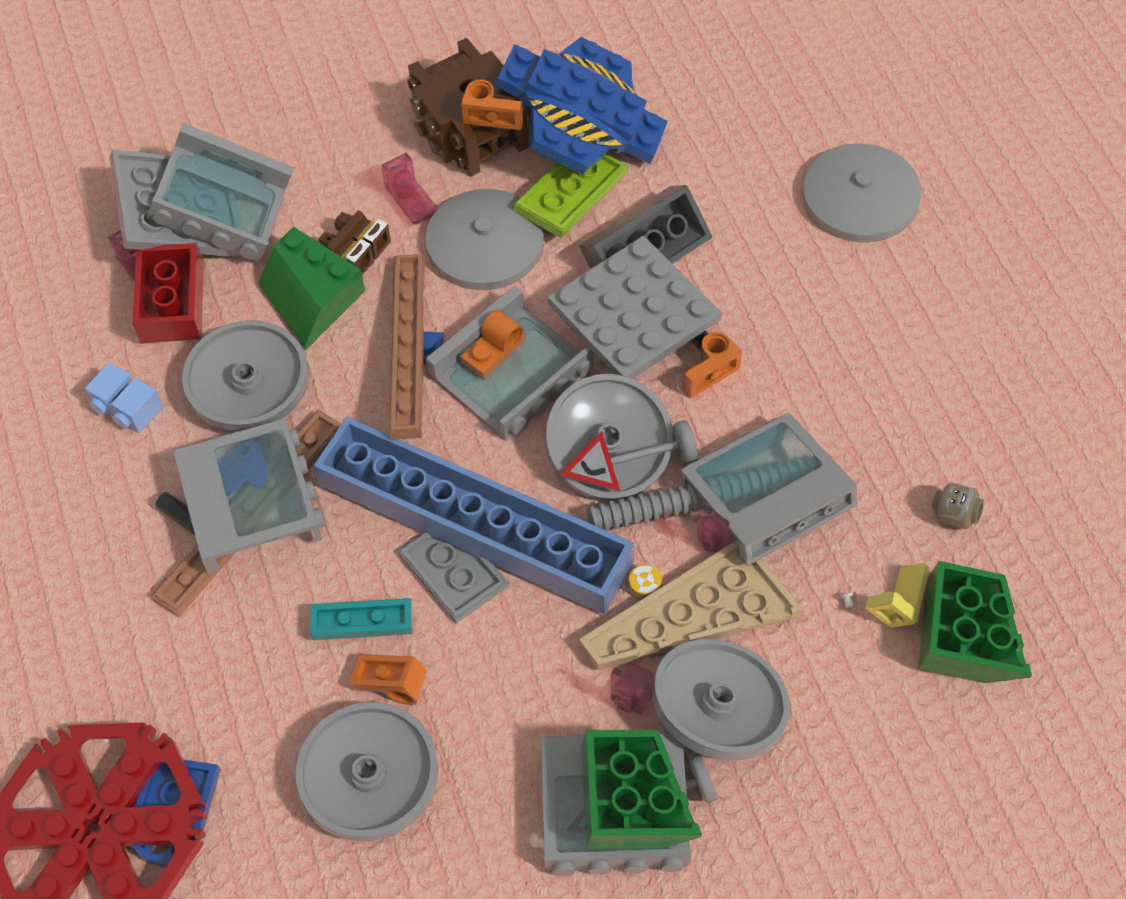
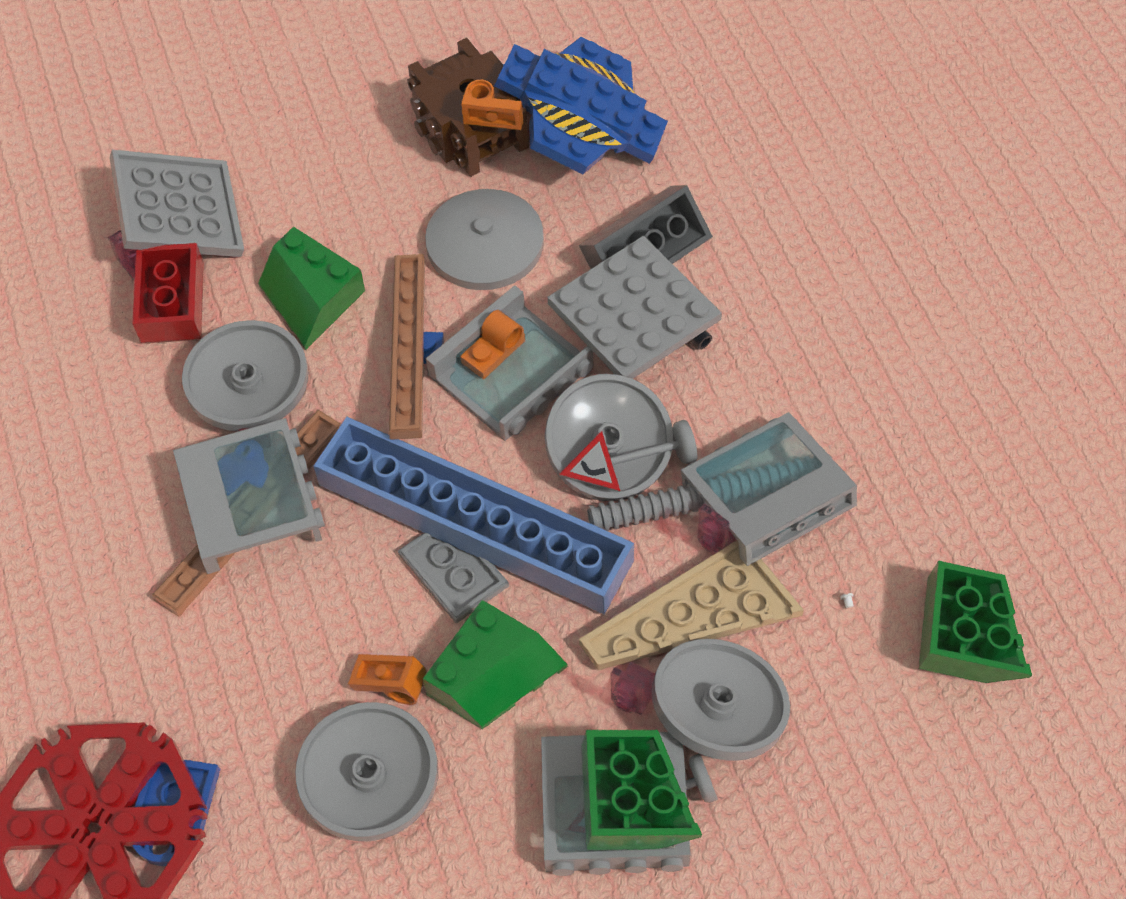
light blue piece [85,362,163,433] -> none
panel [146,123,294,262] -> none
black hinge [155,492,195,535] -> none
teal plate [310,598,413,640] -> none
reddish brown hips [318,210,391,276] -> none
clear pink bracket [381,152,438,225] -> none
lime tile [513,153,628,239] -> none
yellow tile [629,564,662,599] -> none
orange plate [683,332,742,398] -> none
light grey dish [802,143,921,242] -> none
light yellow bracket [865,563,930,628] -> none
dark tan head [932,482,984,529] -> none
none -> green wedge [423,600,568,730]

